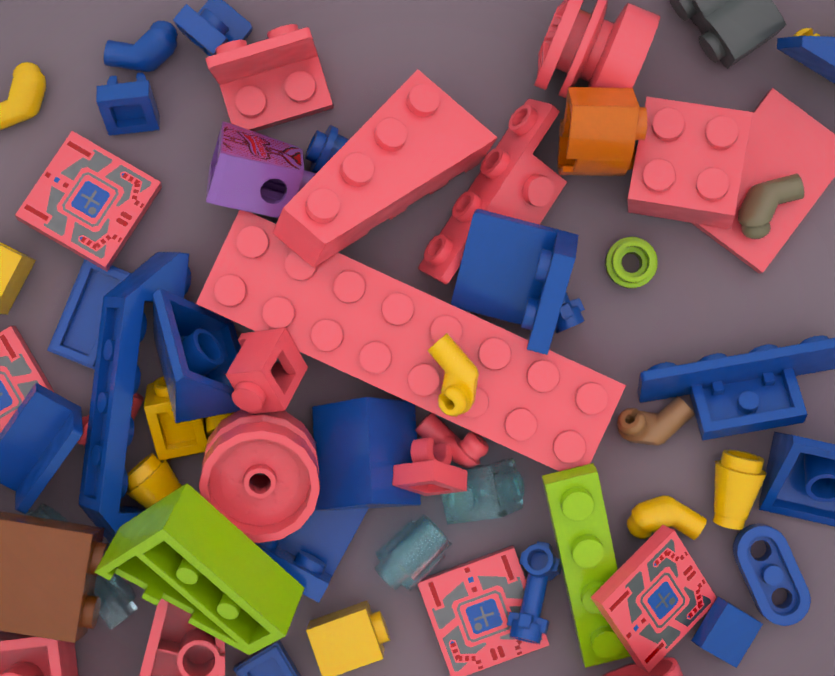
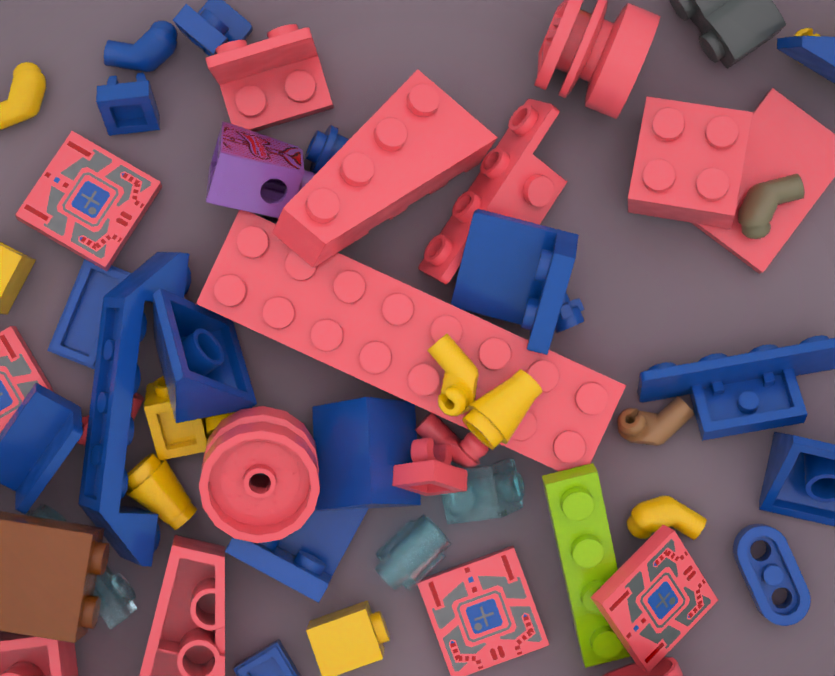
lime wedge [94,483,305,655] -> none
coral brick [225,327,308,414] -> none
blue bar [507,541,562,644] -> none
orange brick [557,87,647,176] -> none
lime plate [605,237,658,288] -> none
blue tile [691,596,763,668] -> none
yellow cone [713,449,767,530] -> none
none -> yellow cone [462,369,543,450]

